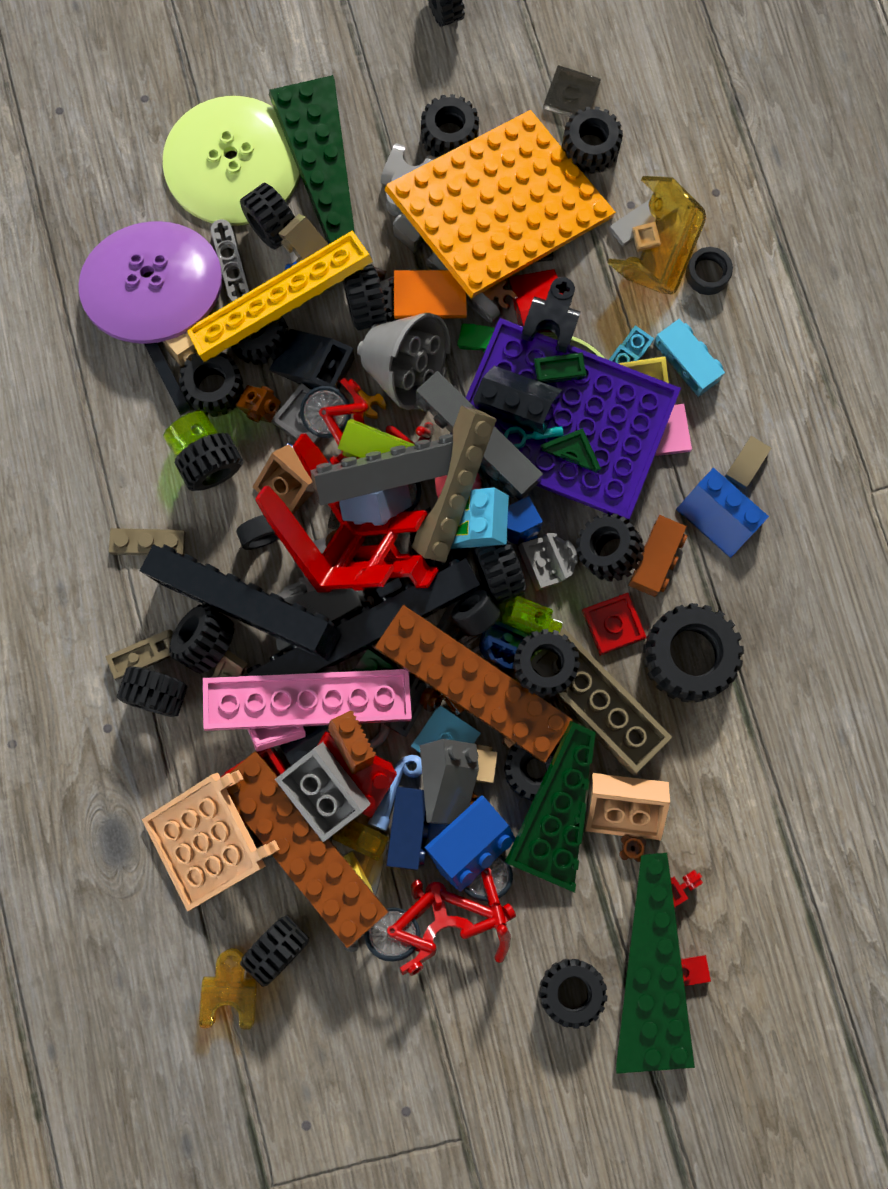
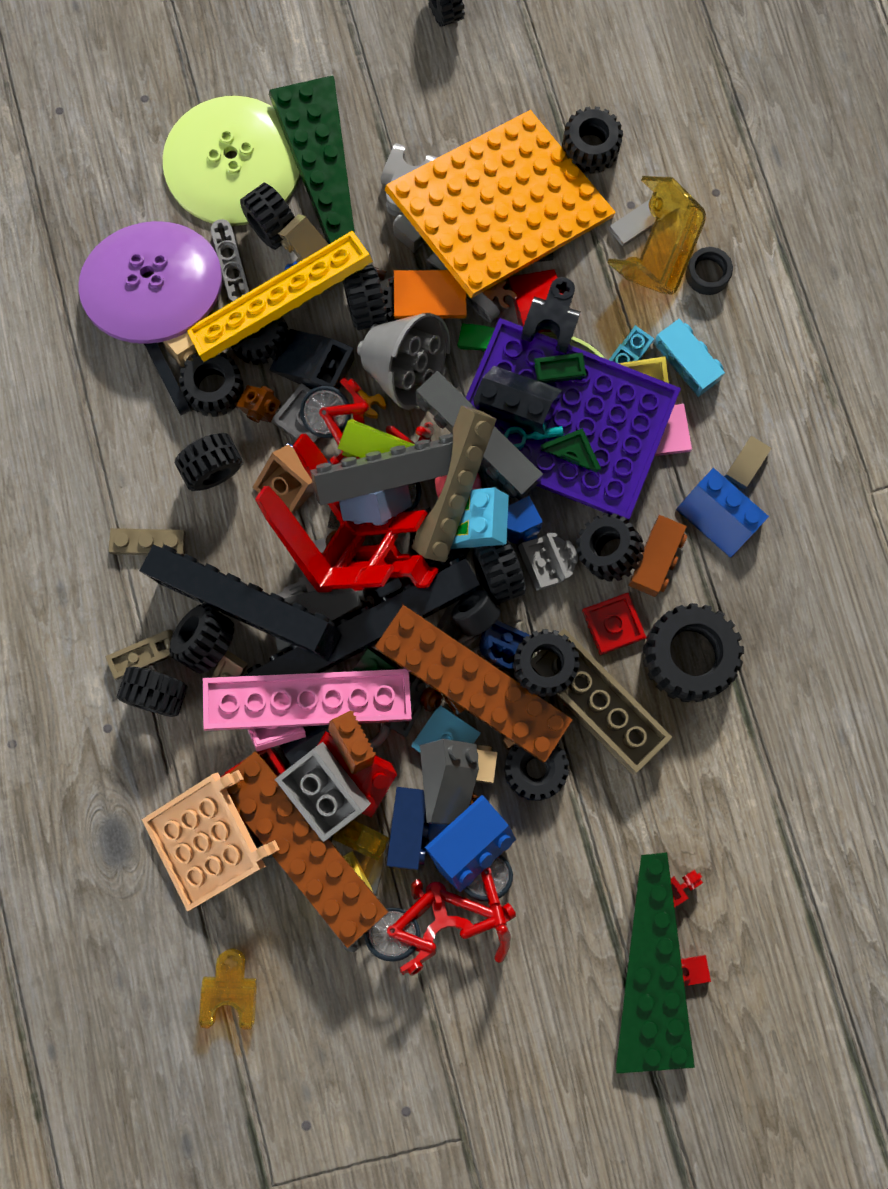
clear neon green piece [163,411,218,457] -> none
black tyre [236,515,279,550] -> none
black tyre [240,915,309,987] -> none
light blue plant [367,755,422,831] -> none
black tyre [421,94,479,157] -> none
clear neon green torso [501,596,562,635] -> none
dark green wing [505,721,596,893] -> none
black tyre [539,959,608,1029] -> none
clear smoke tile [543,65,601,117] -> none
light nougat slope [585,773,670,840] -> none
reddish brown plate [619,835,646,862] -> none
tan tile [632,222,661,252] -> none

